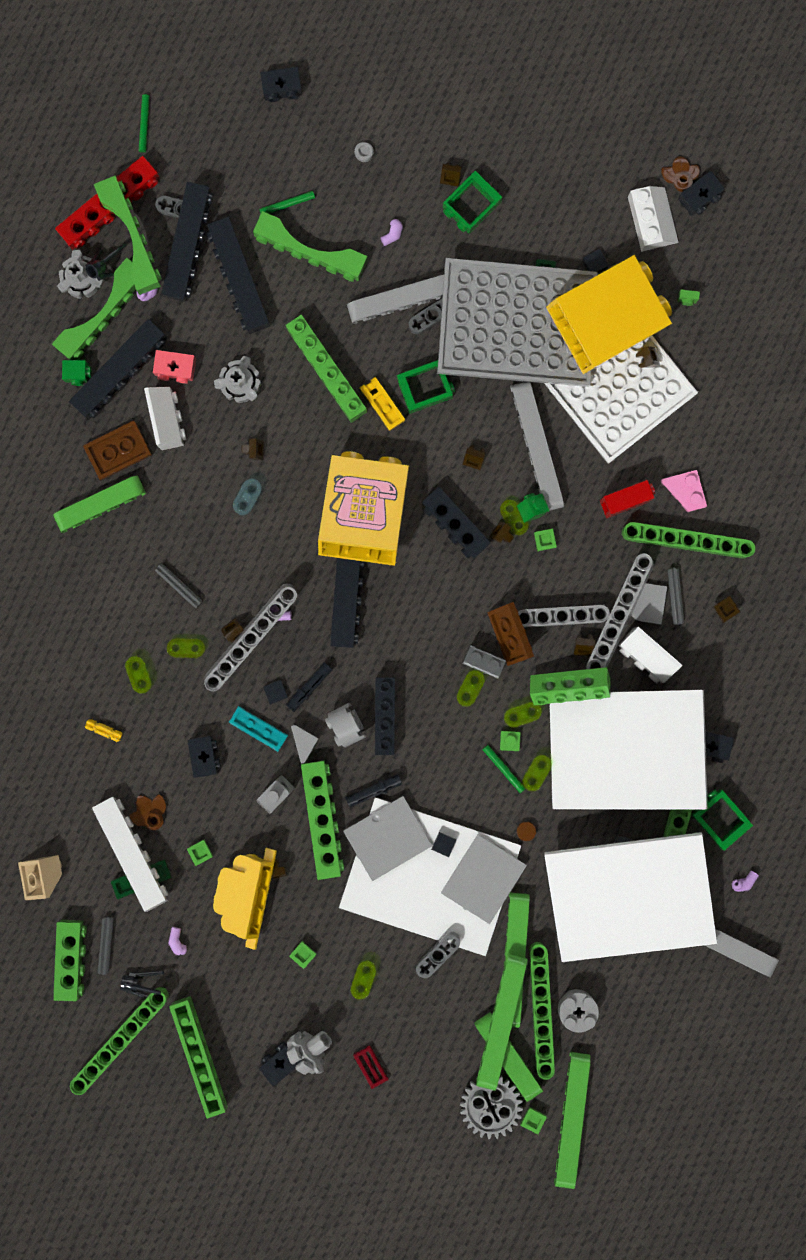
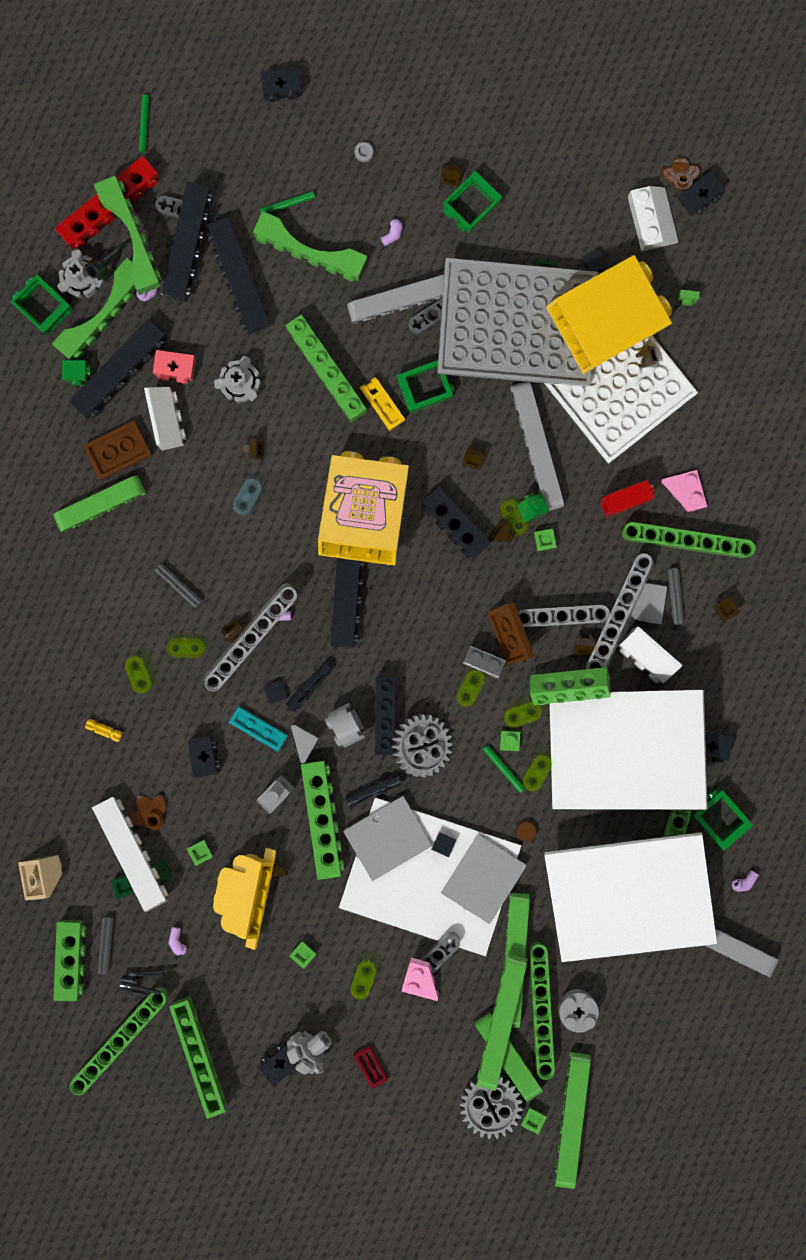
none -> green window [10,274,73,337]
none -> light grey gear [392,714,453,777]
none -> bright pink wing [402,958,439,1001]

